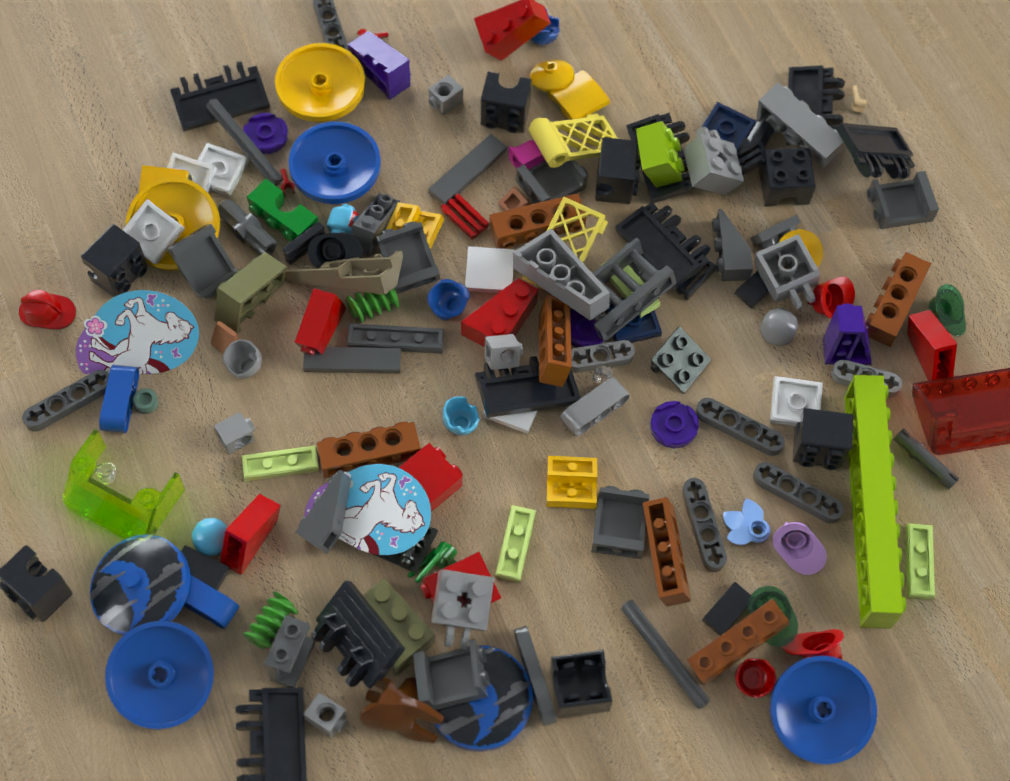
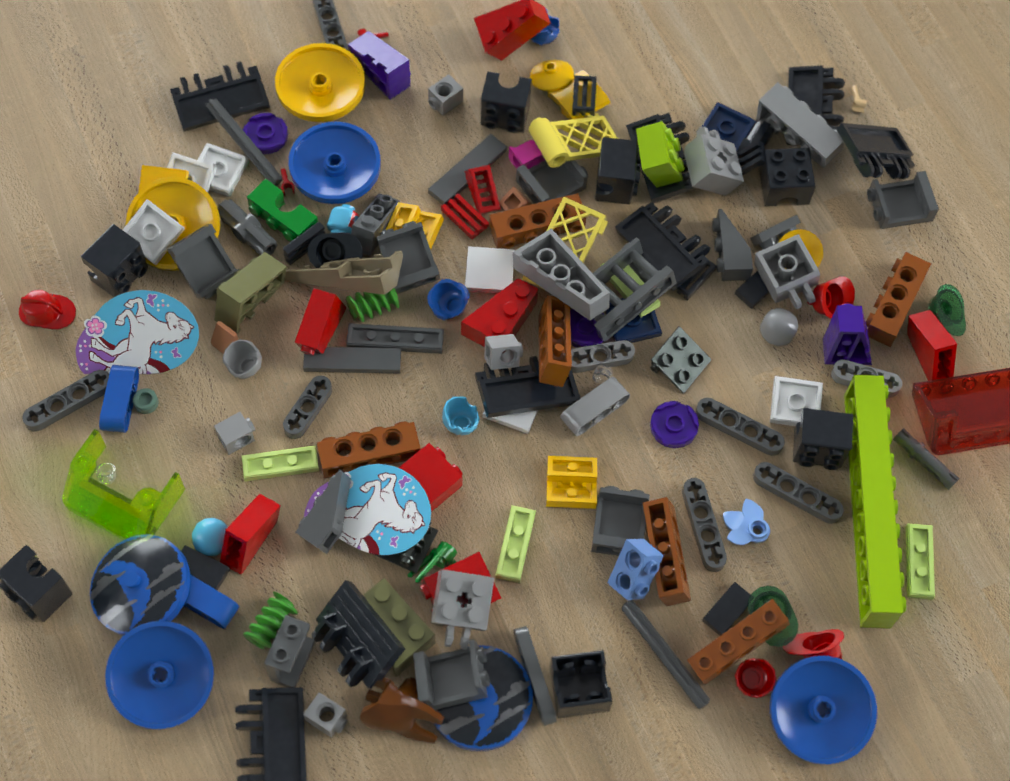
lavender piece [773,522,827,575] -> none
none -> dark grey beam [283,376,332,439]
none -> red slope [464,165,501,214]
none -> black tile [572,75,597,116]
none -> medium blue brick [607,539,664,600]

